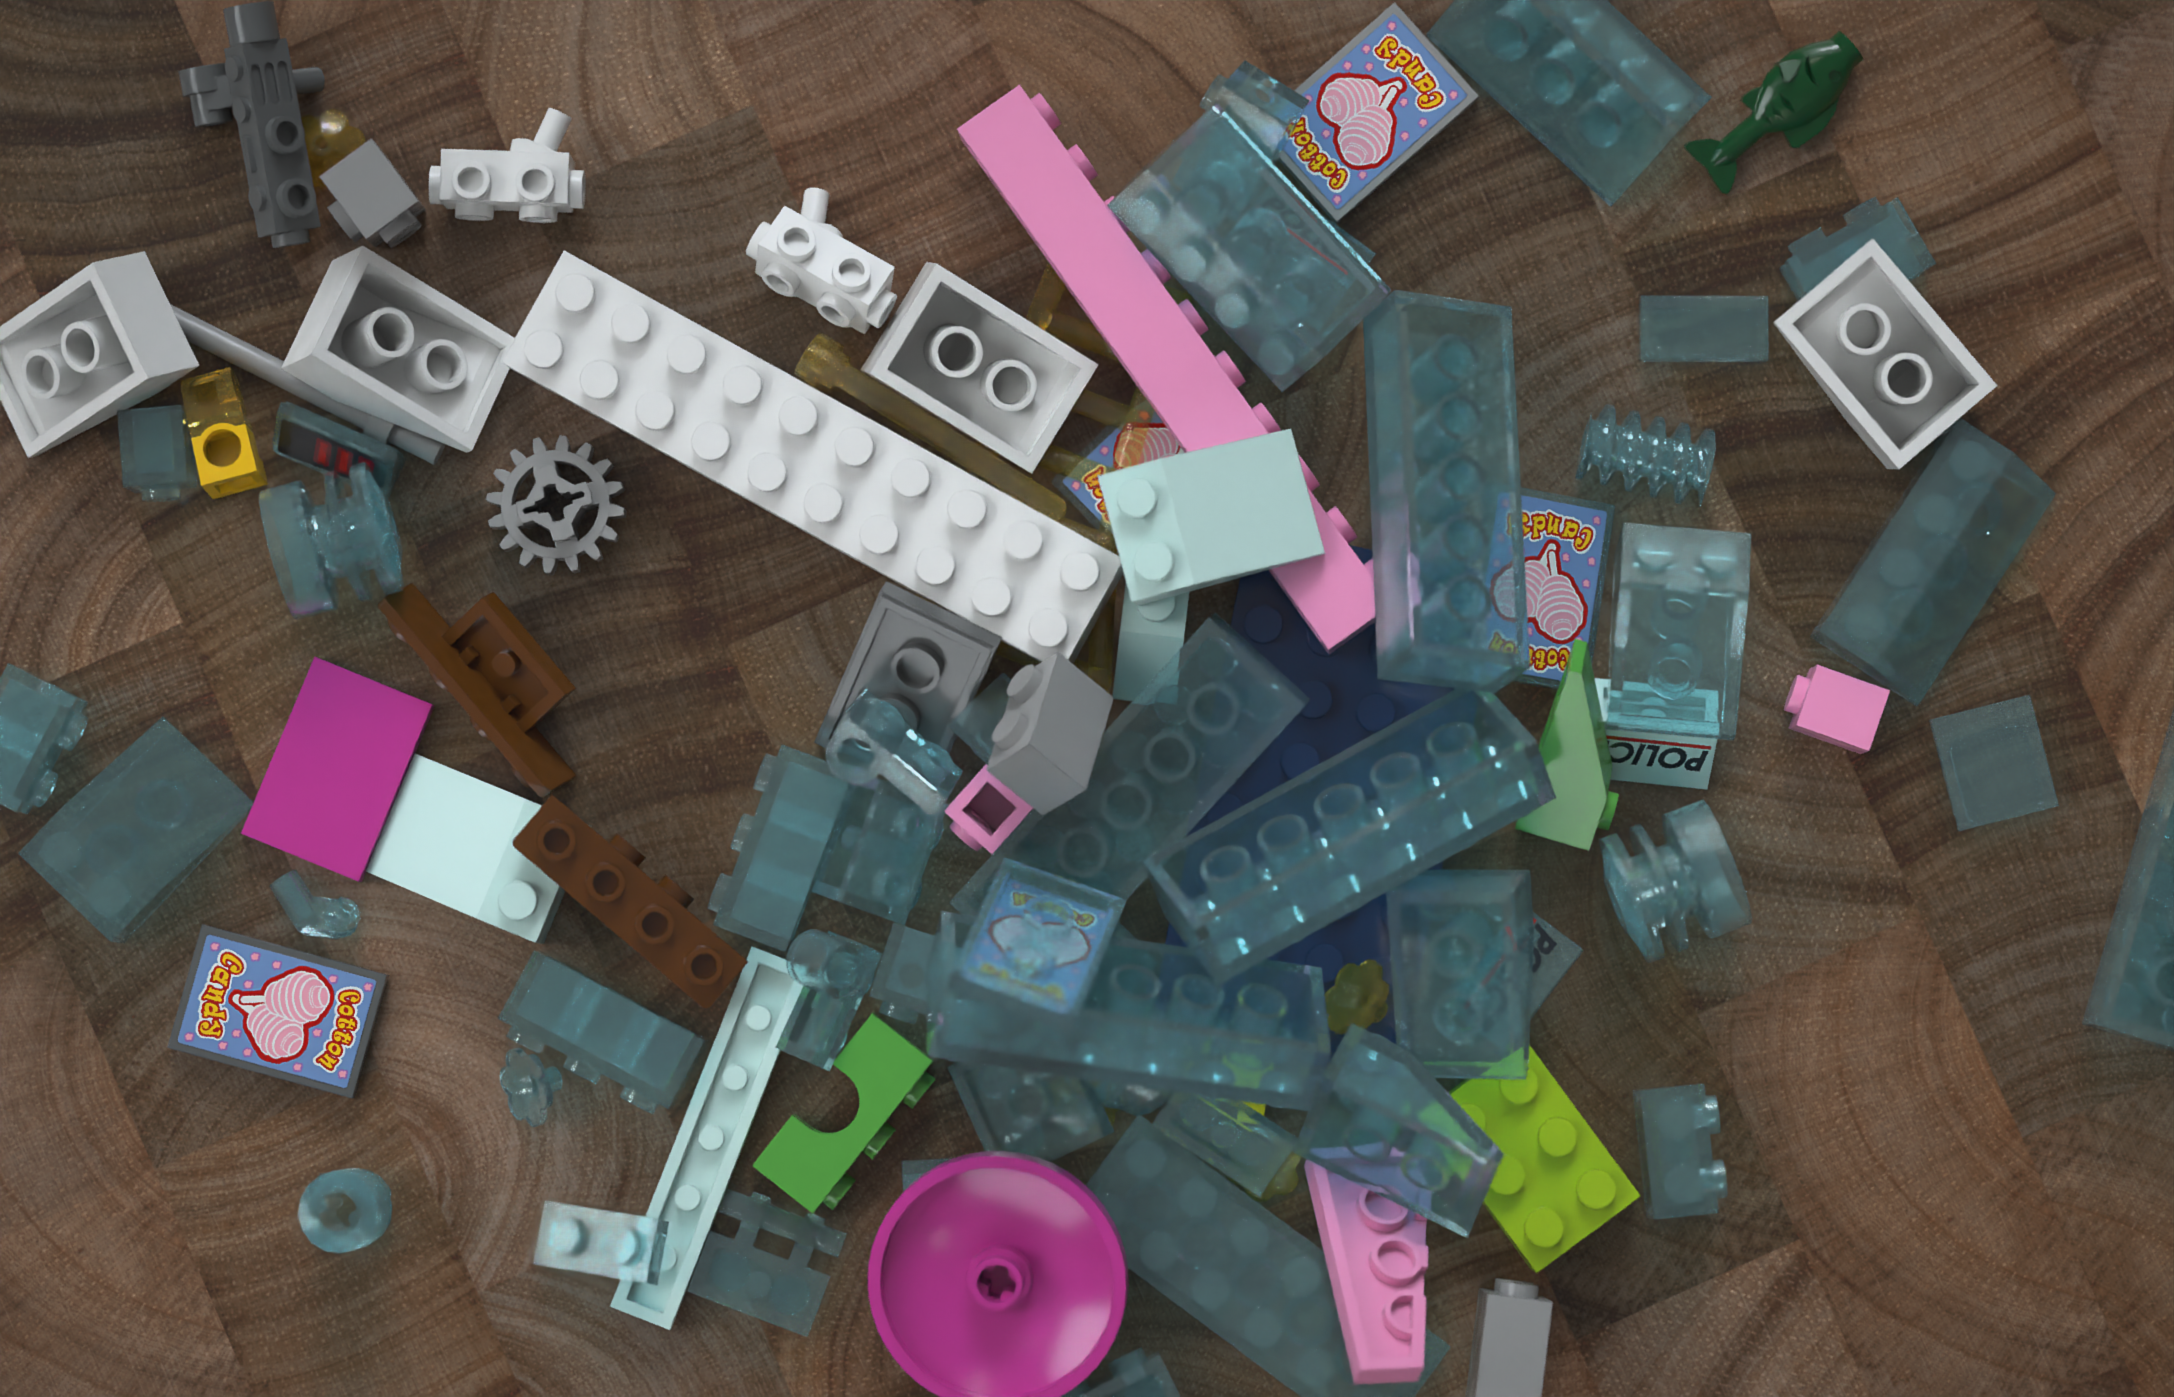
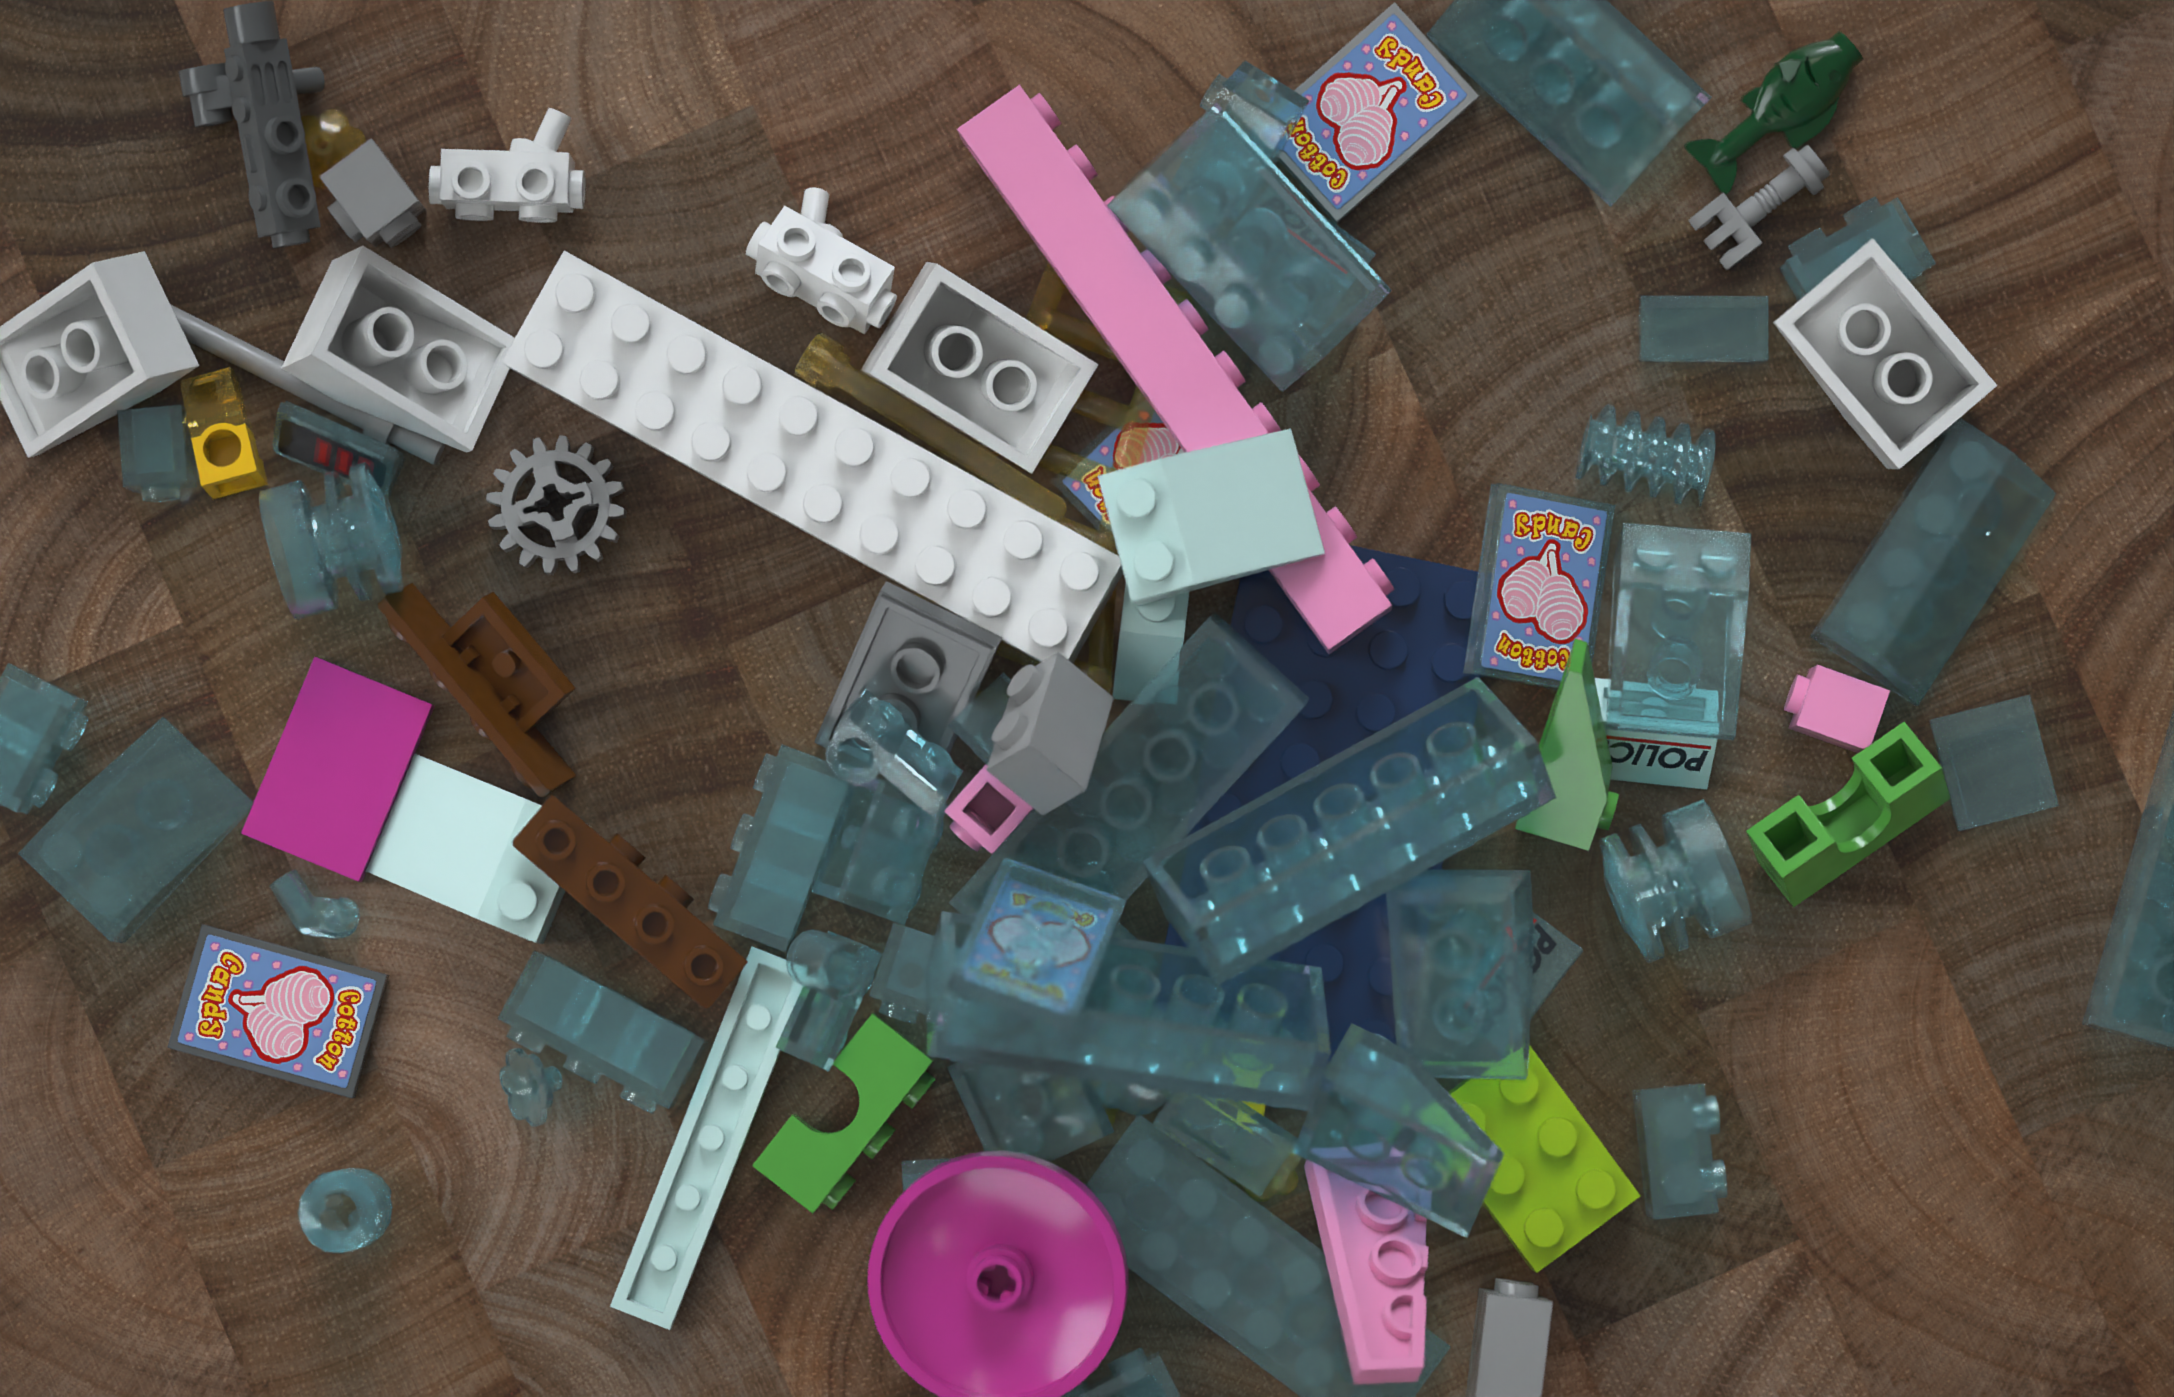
clear light blue plate [533,1201,669,1286] -> none
clear light blue plate [687,1188,847,1337] -> none
clear yellow plant [1322,959,1389,1034] -> none
clear light blue brick [1363,290,1530,693] -> none
none -> light grey hinge [1688,145,1830,271]
none -> bright green arch [1746,722,1951,908]

